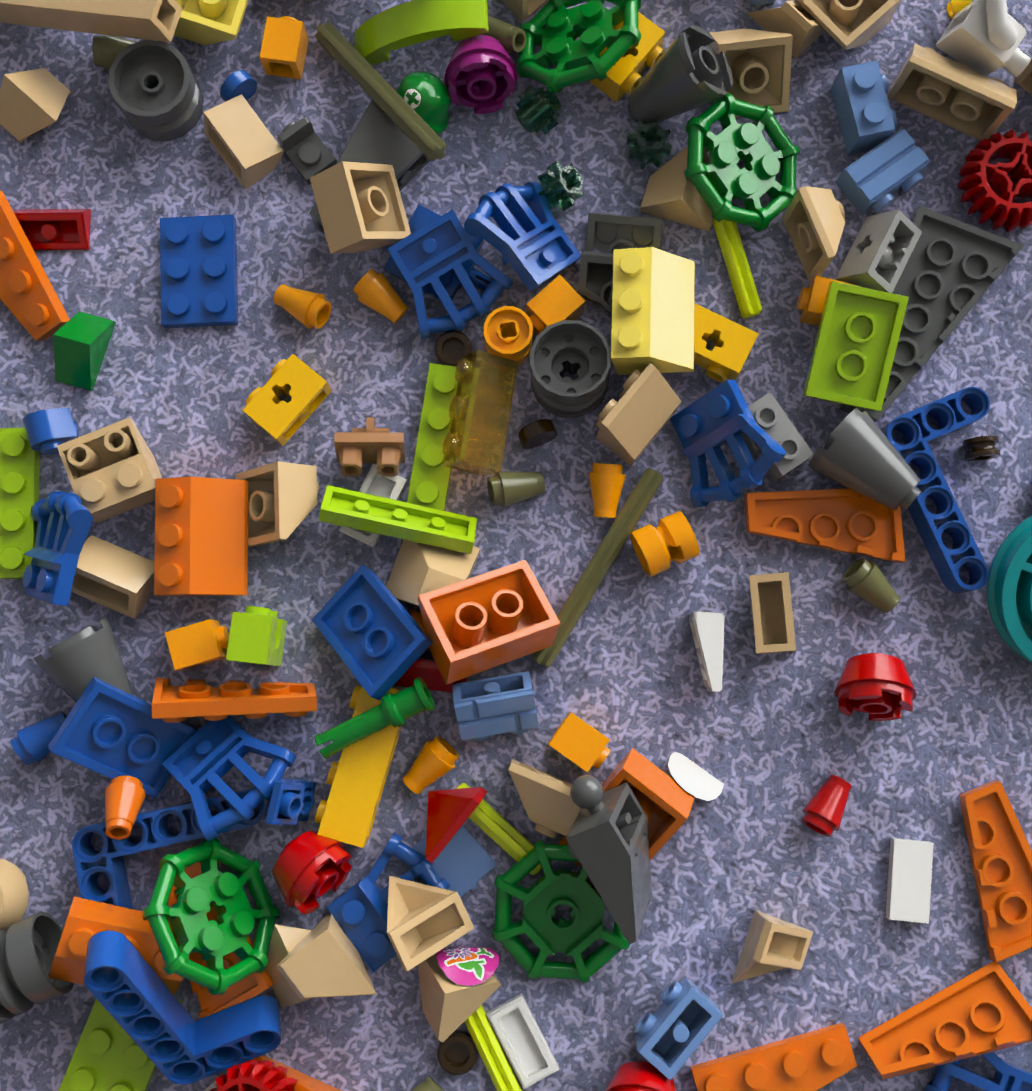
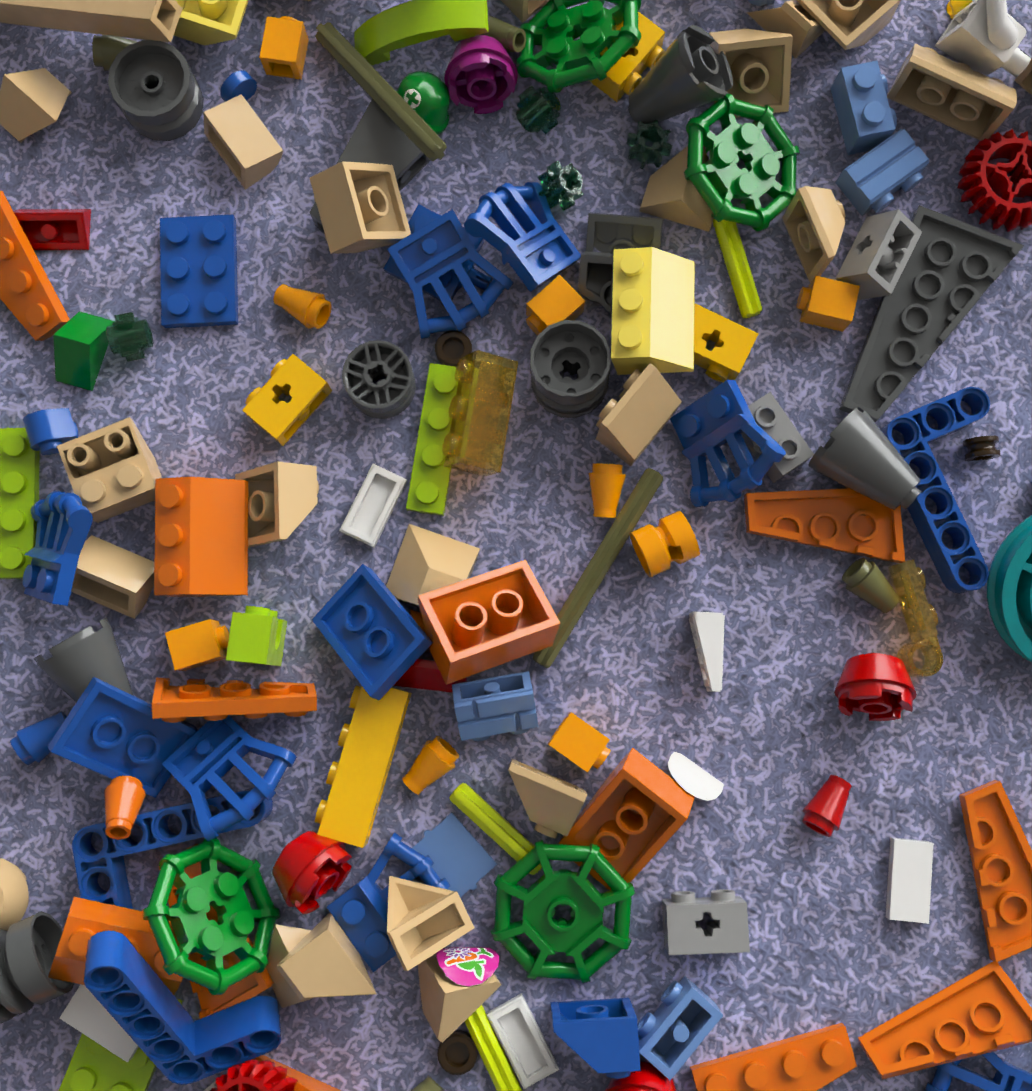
blue slope [265,779,317,825] -> none
dark grey bracket [277,117,337,185] -> none
green pin [315,677,436,759] -> none
lime plate [318,485,477,554] -> none
medium nougat hips [334,417,405,476] -> none
light orange cone [353,269,409,324] -> none
red slope [426,787,488,864] -> none
light orange wheel [483,306,533,368] -> none
olive cone [487,471,545,508] -> none
dark brown tile [518,419,558,450] -> none
dark grey slope [566,775,652,944] -> none
tan slope [731,910,813,984] -> none
tan brick [749,572,796,654] -> none
lime plate [803,281,909,412] -> none
none -> white tile [60,984,139,1062]
none -> clear green gear [106,312,153,362]
none -> dark grey wheel [342,340,416,419]
none -> blue slope [550,998,641,1079]
none -> light grey brick [662,889,750,955]
none -> clear yellow plate [888,559,943,677]

